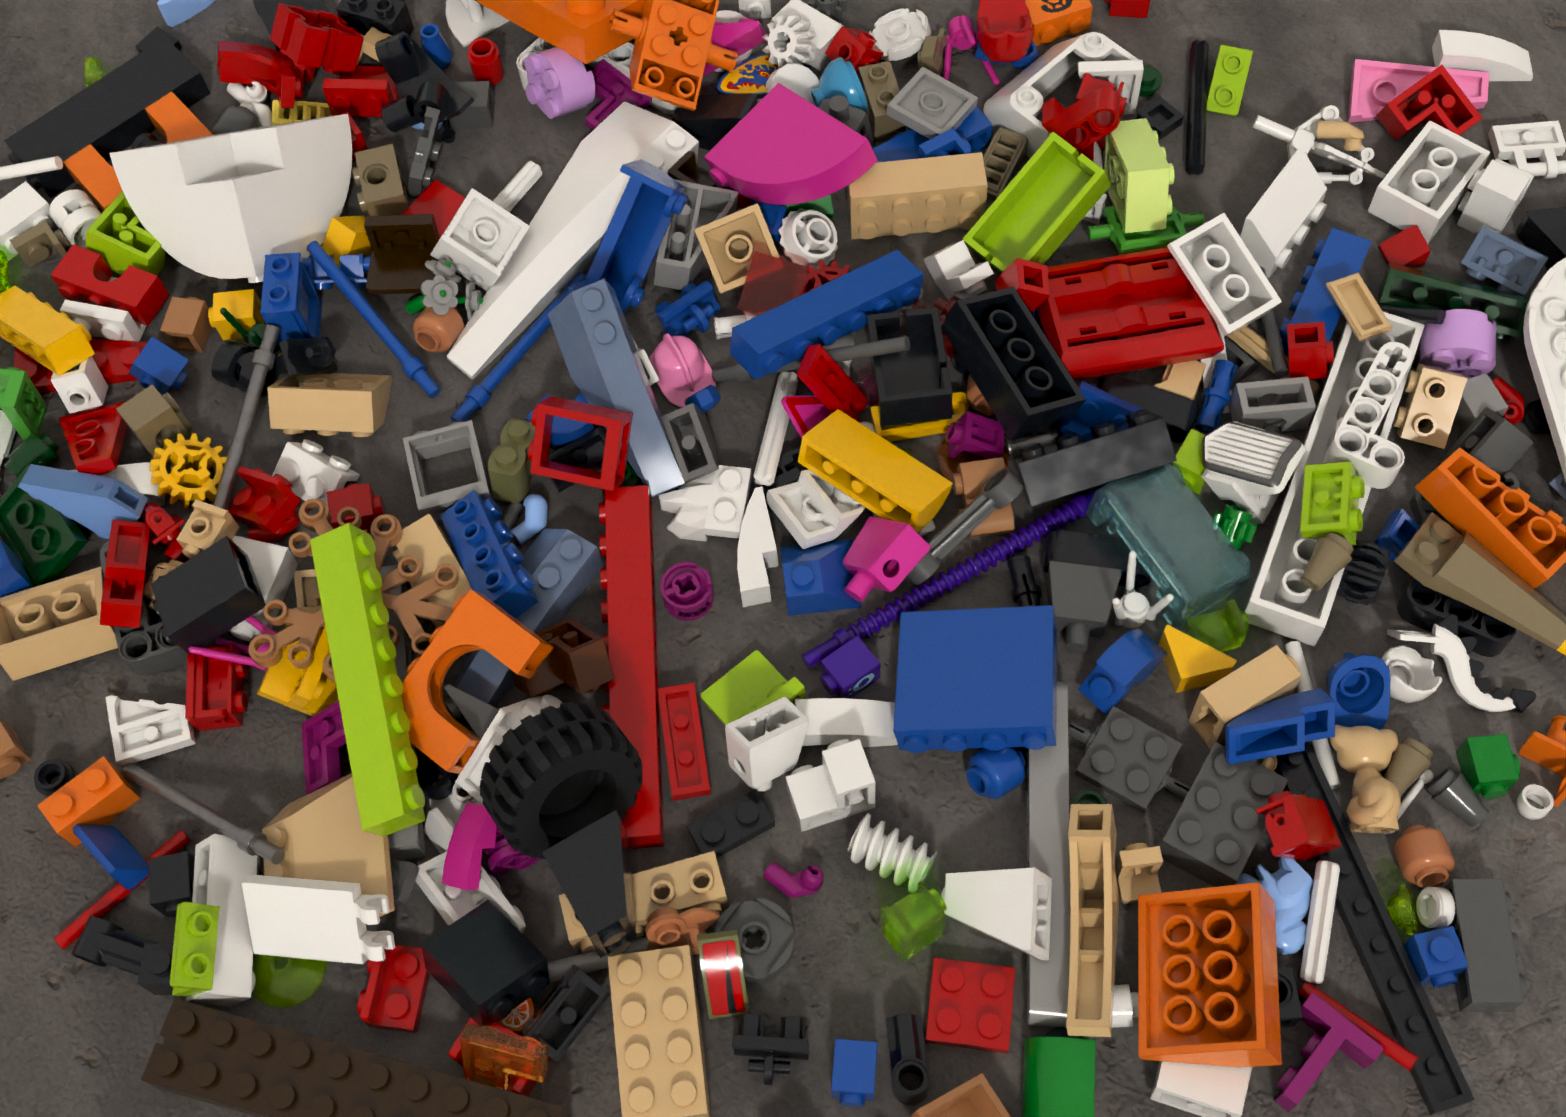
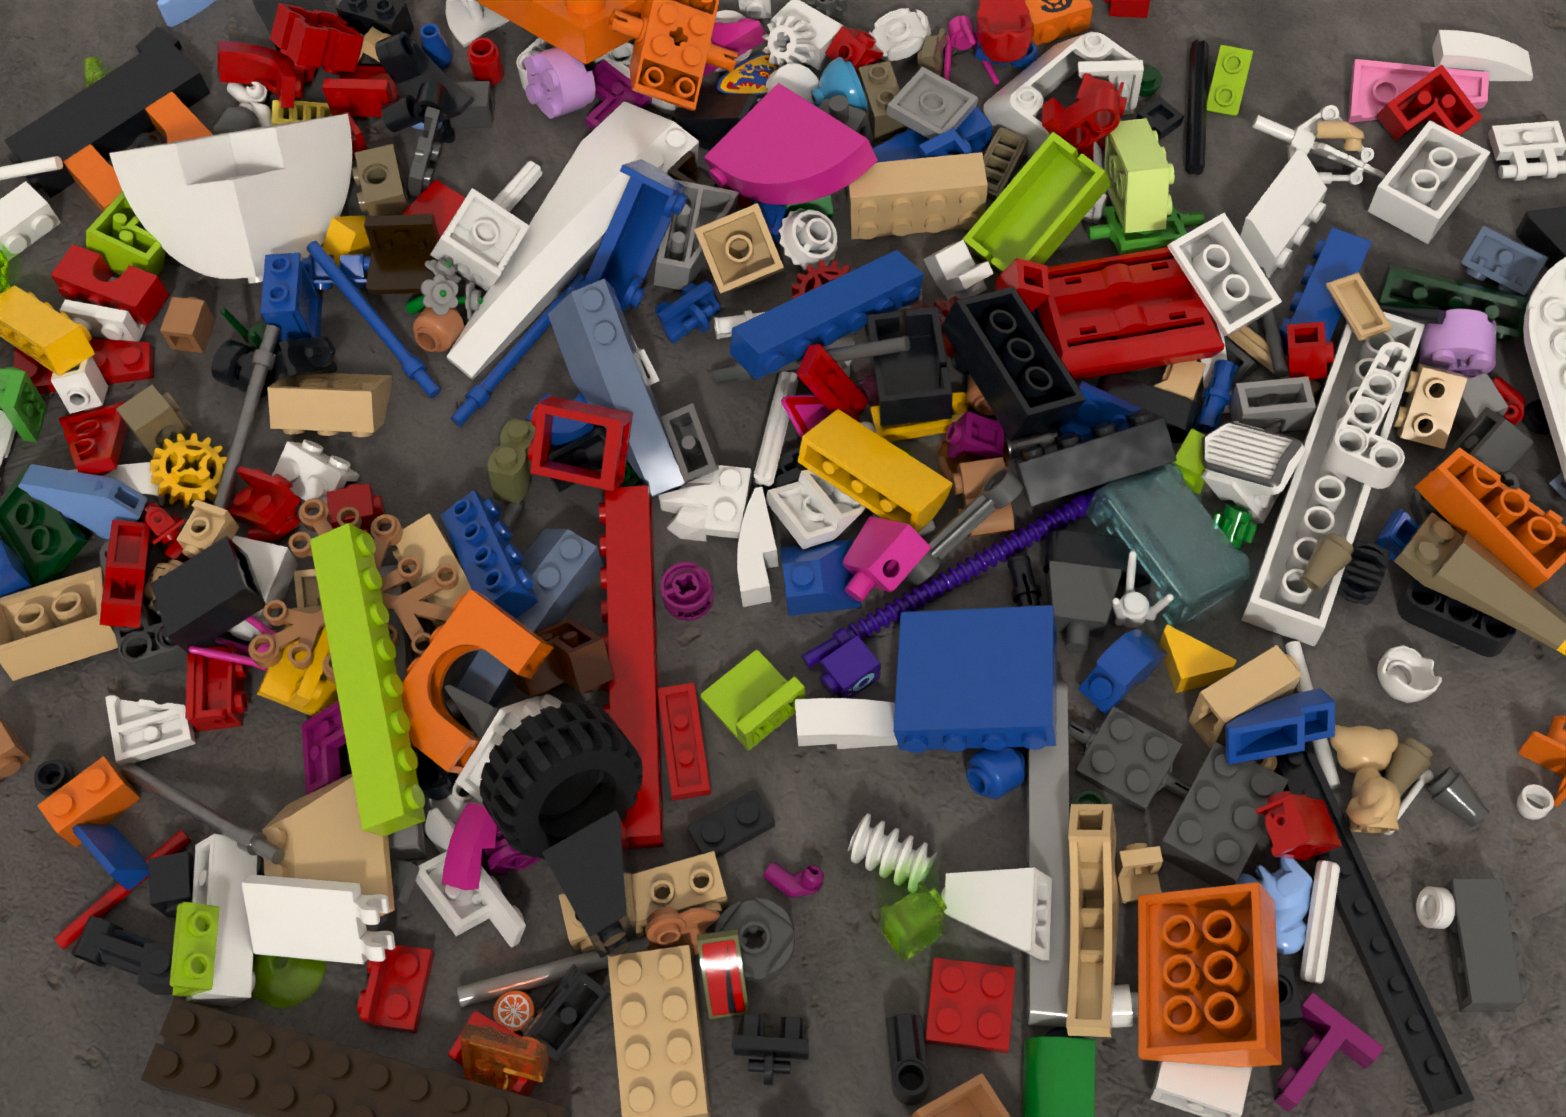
dark green brick [4,433,60,477] -> none
dark tan bracket [9,221,70,268] -> none
white wheel [49,189,102,249] -> none
blue brick [129,337,189,395] -> none
yellow brick [208,289,264,340] -> none
light grey window [402,420,494,524] -> none
black brick [421,900,550,1030] -> none
light blue arm [511,494,548,545] -> none
bright pink piece [649,333,716,408] -> none
blue tile [684,385,721,413] -> none
white torso [725,697,809,791] -> none
clear red piece [737,251,809,316] -> none
white brick [785,739,876,832] -> none
blue brick [831,1038,878,1107] -> none
clear neon green bracket [1185,599,1249,652] -> none
red bar [1298,981,1419,1071] -> none
lime bracket [1300,461,1365,545] -> none
blue piece [1326,653,1390,730] -> none
red slope [1378,225,1430,268] -> none
white piece [1387,614,1536,713] -> none
clear neon green animal [1387,884,1418,935] -> none
nougat head [1393,825,1455,888] -> none
blue brick [1403,926,1469,988] -> none
green brick [1456,734,1520,799] -> none
white brick [1457,158,1534,235] -> none

